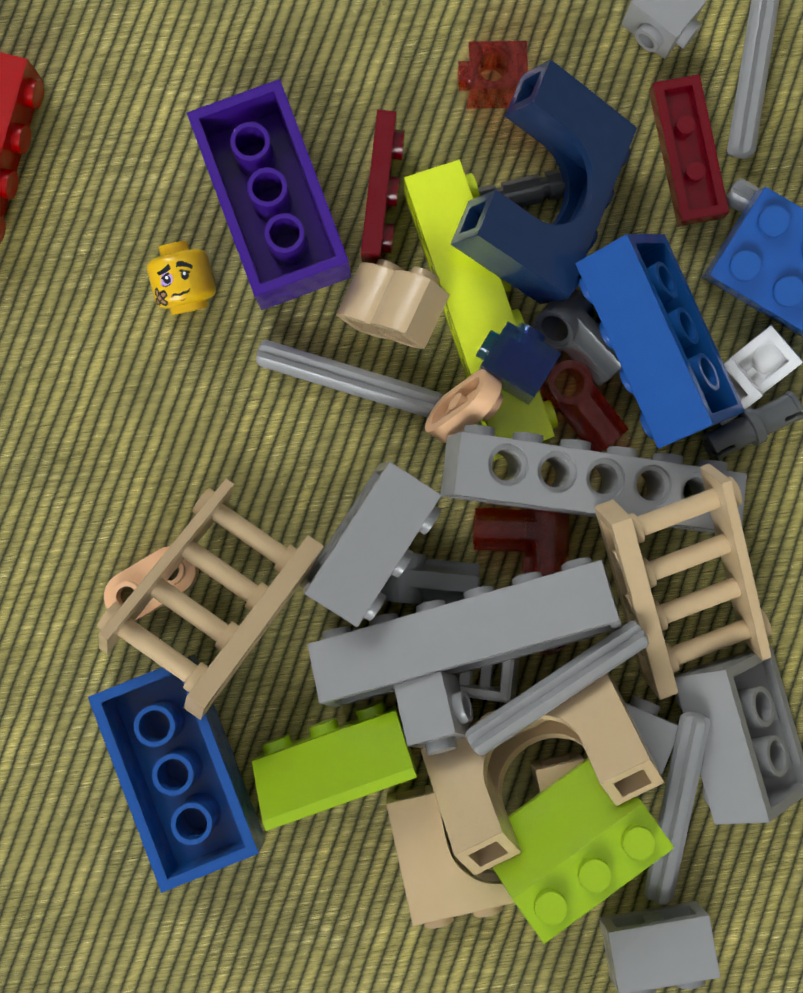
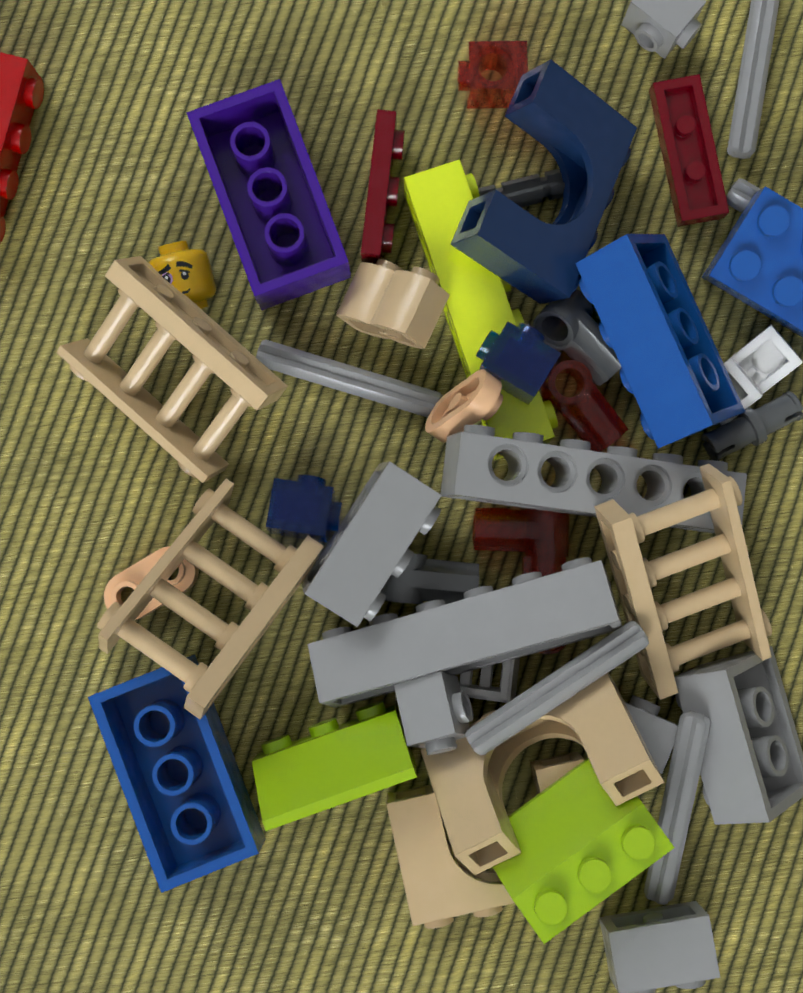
none -> tan fence [56,256,288,483]
none -> clear blue brick [266,475,343,543]

